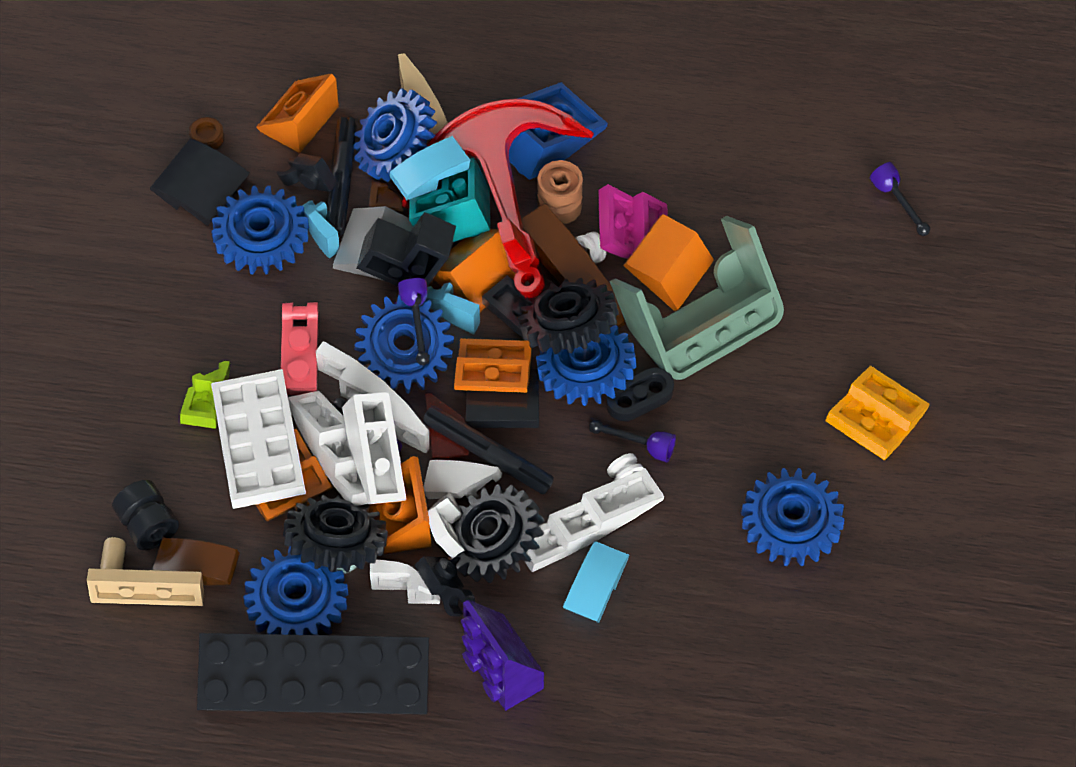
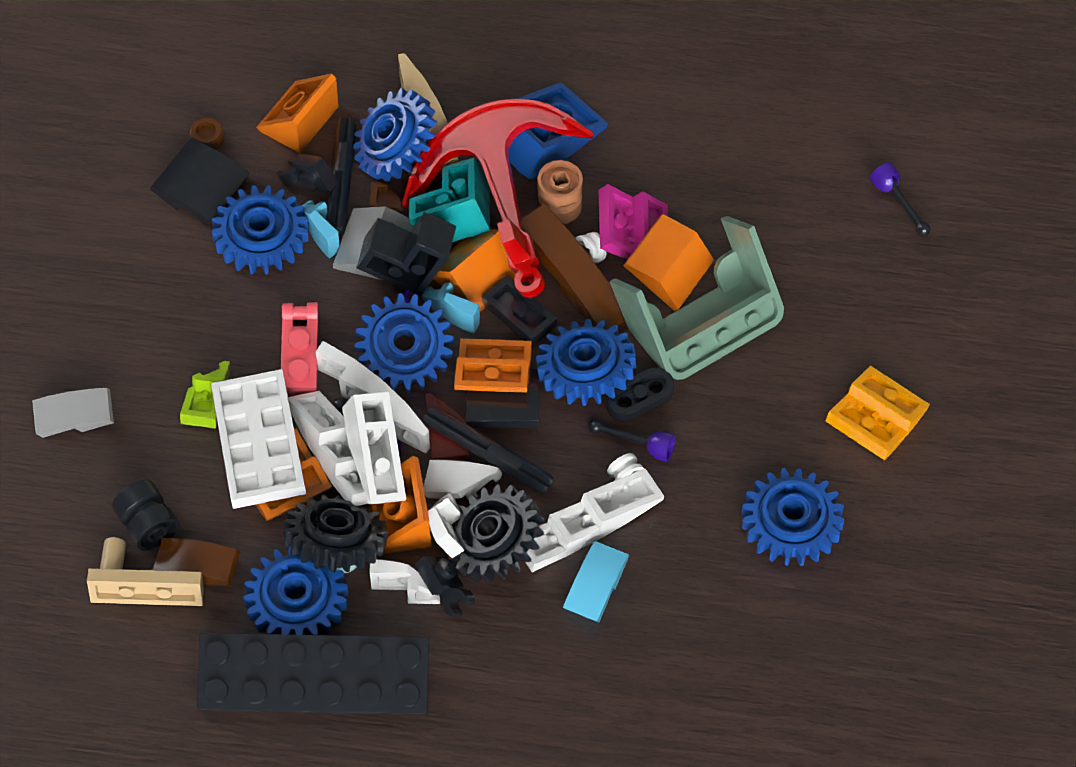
medium azure slope [389,136,470,200] -> none
hinge [398,278,430,366] -> none
dark purple slope [461,600,544,711] -> none
black gear [518,278,619,354] -> none
none -> light grey slope [32,388,114,438]

